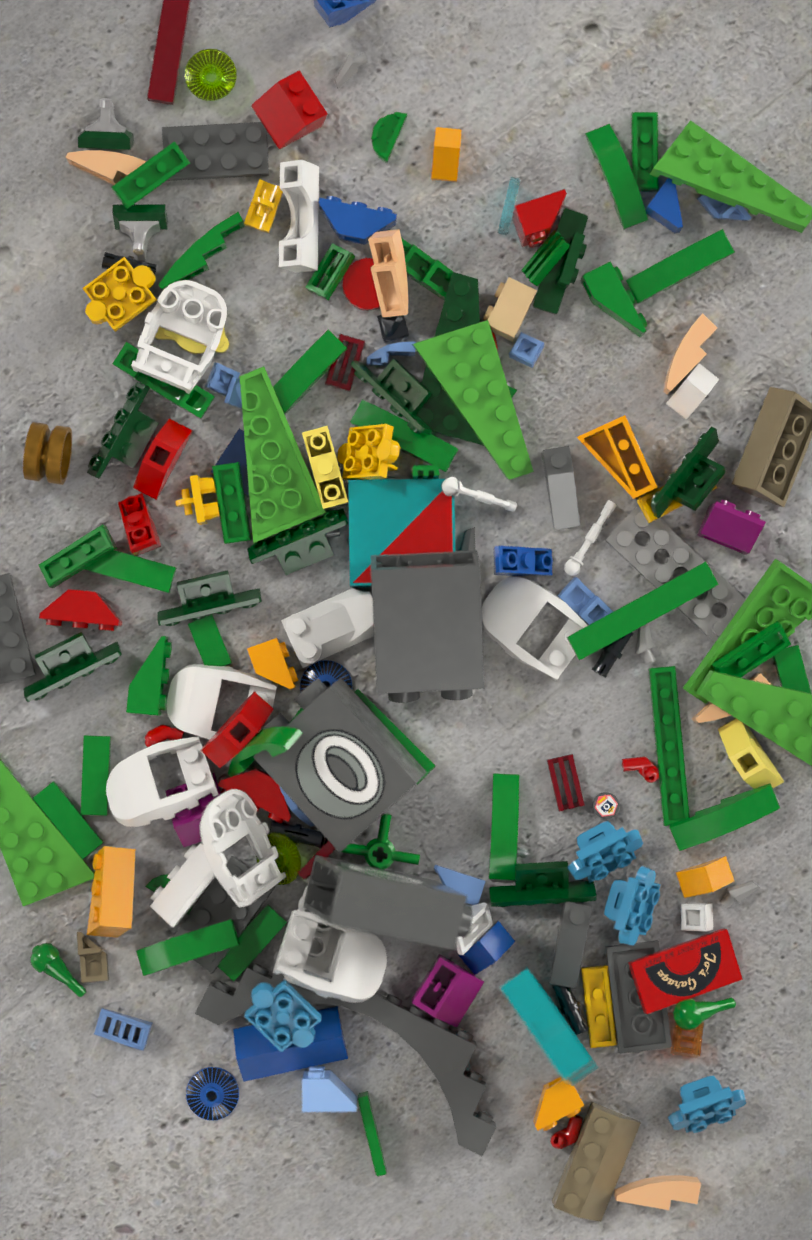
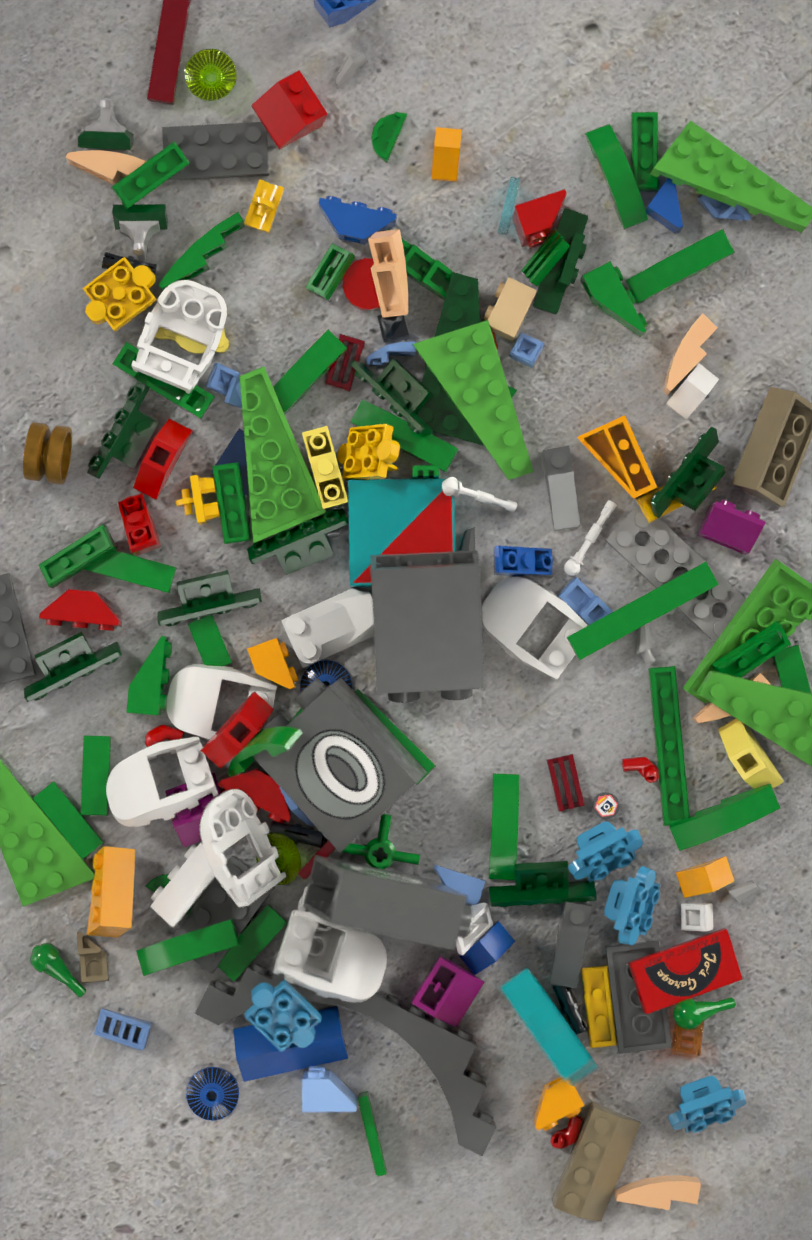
white arch [279,160,319,273] -> none
black pin [592,632,634,678] -> none

